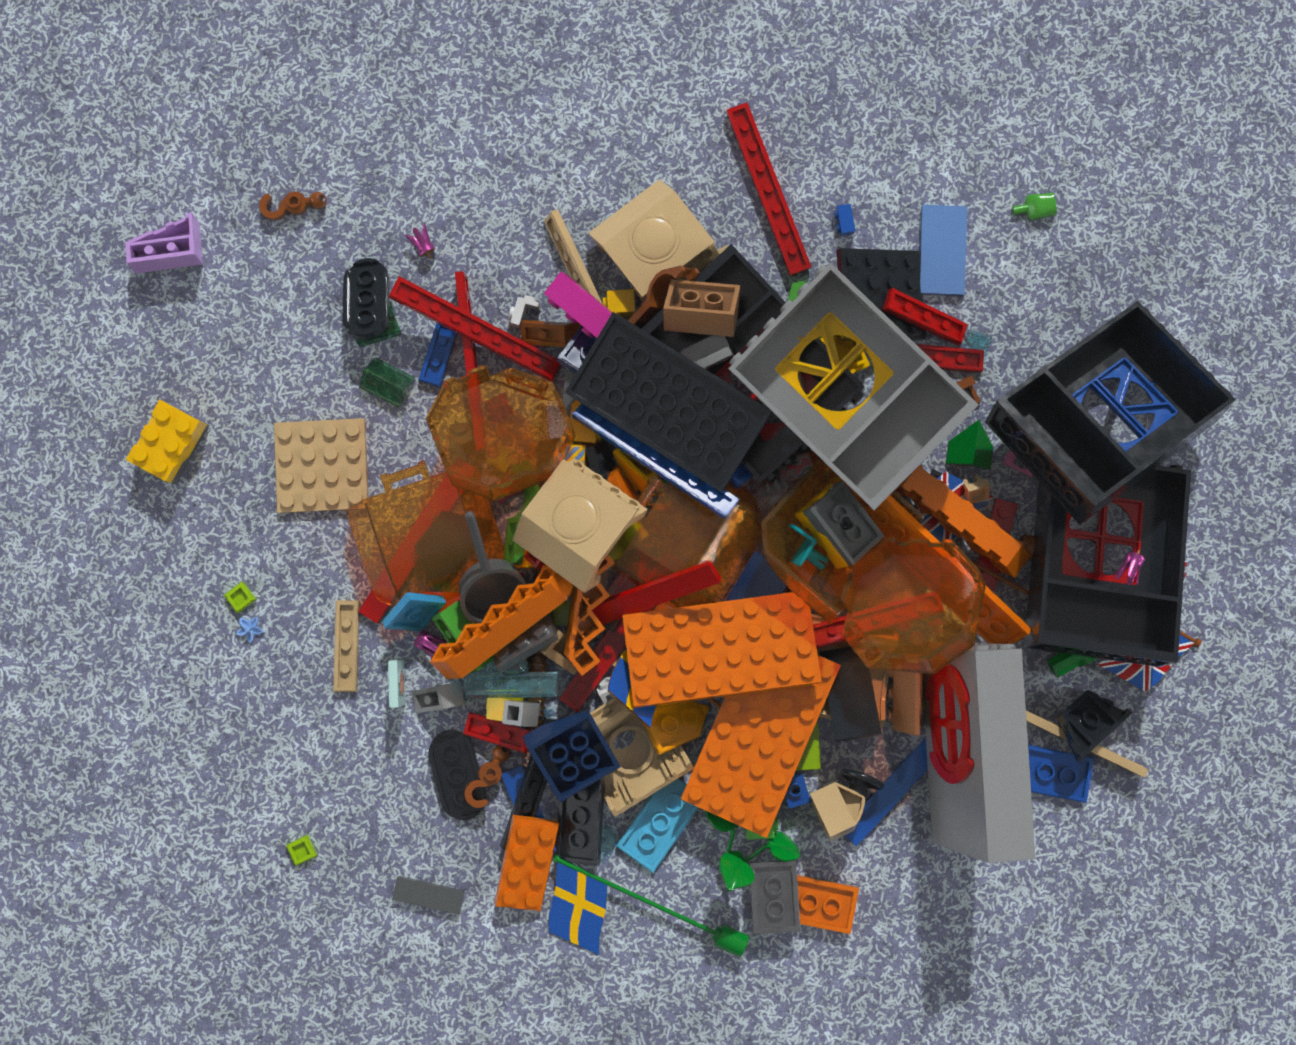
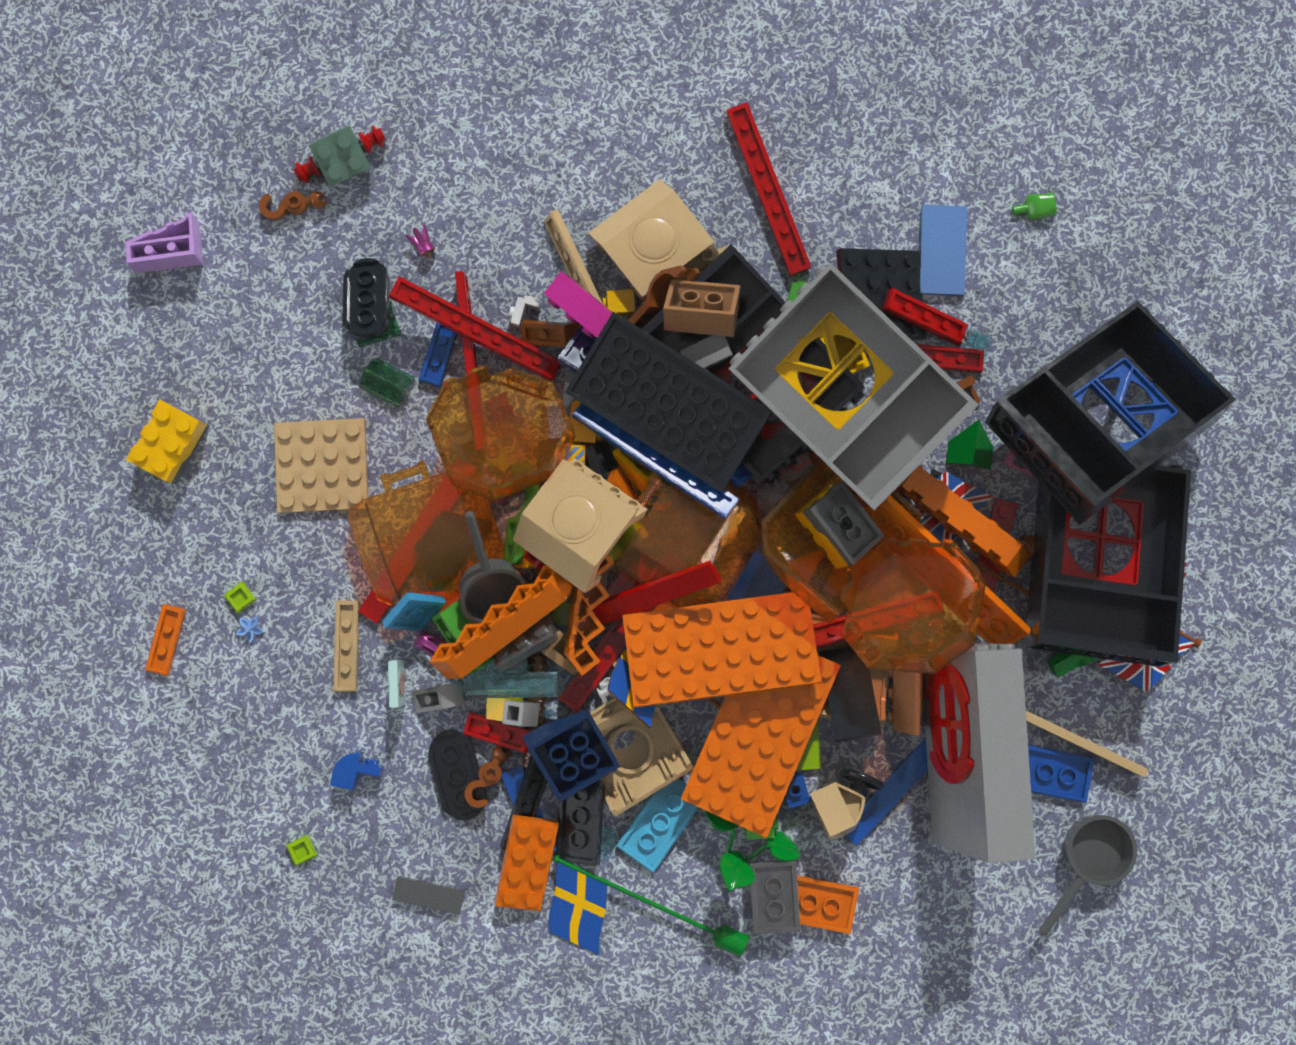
light orange tile [642,701,709,755] -> none
teal bracket [788,523,828,570] -> none
blue piece [834,204,856,236] -> none
tan tile [963,475,990,504] -> none
black wing [1057,690,1133,763] -> none
flat silver piece [1115,550,1145,586] -> none
none -> orange tile [145,604,187,676]
none -> sand green brick [293,124,386,187]
none -> blue brick [330,751,384,790]
none -> dark grey piece [1039,815,1137,936]

